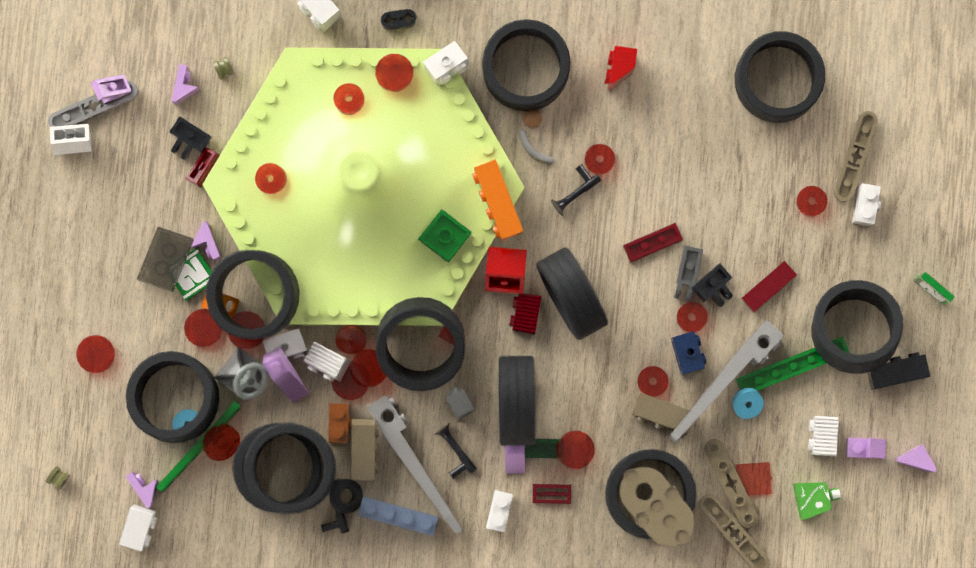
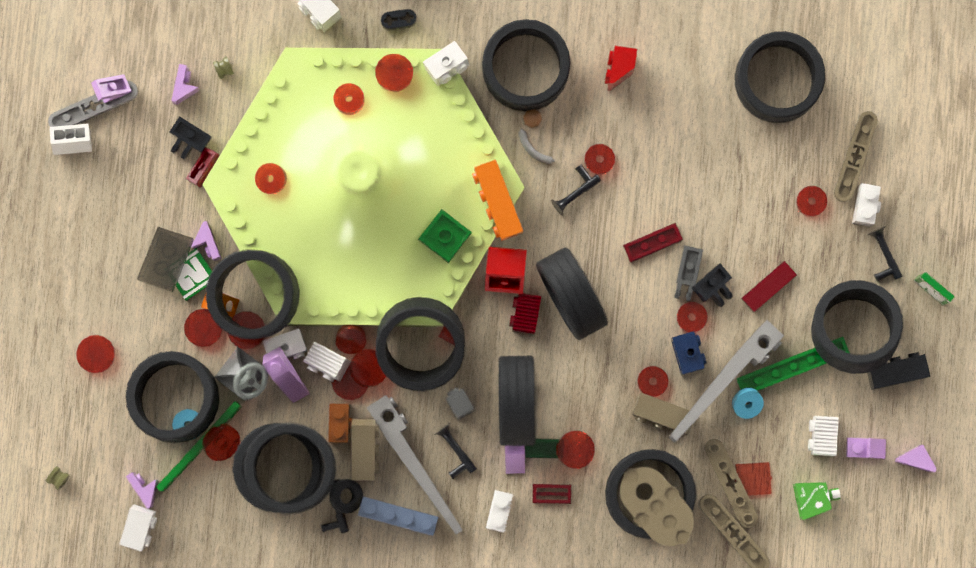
none -> black piece [867,226,902,282]

